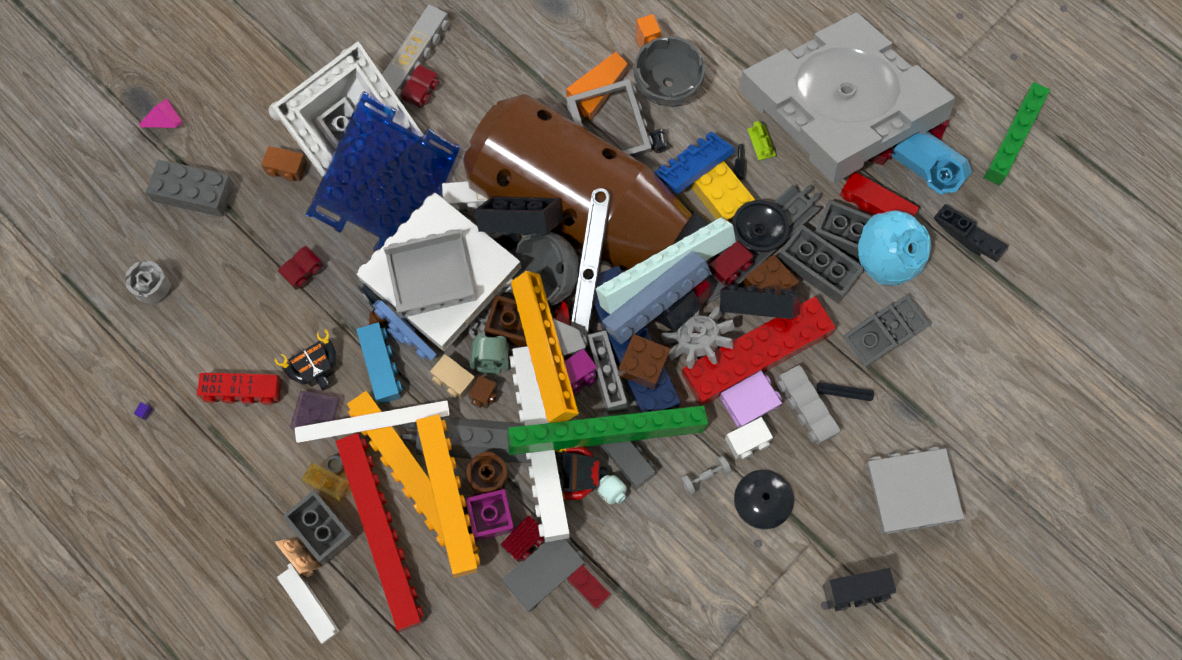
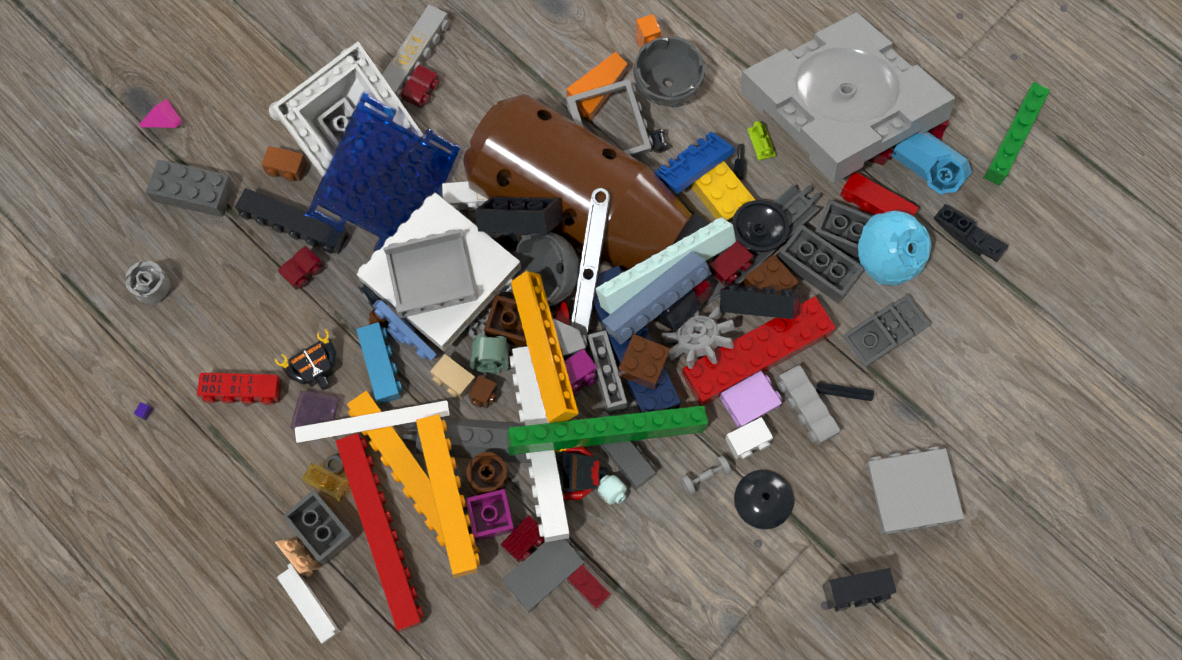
none -> black brick [235,188,349,254]

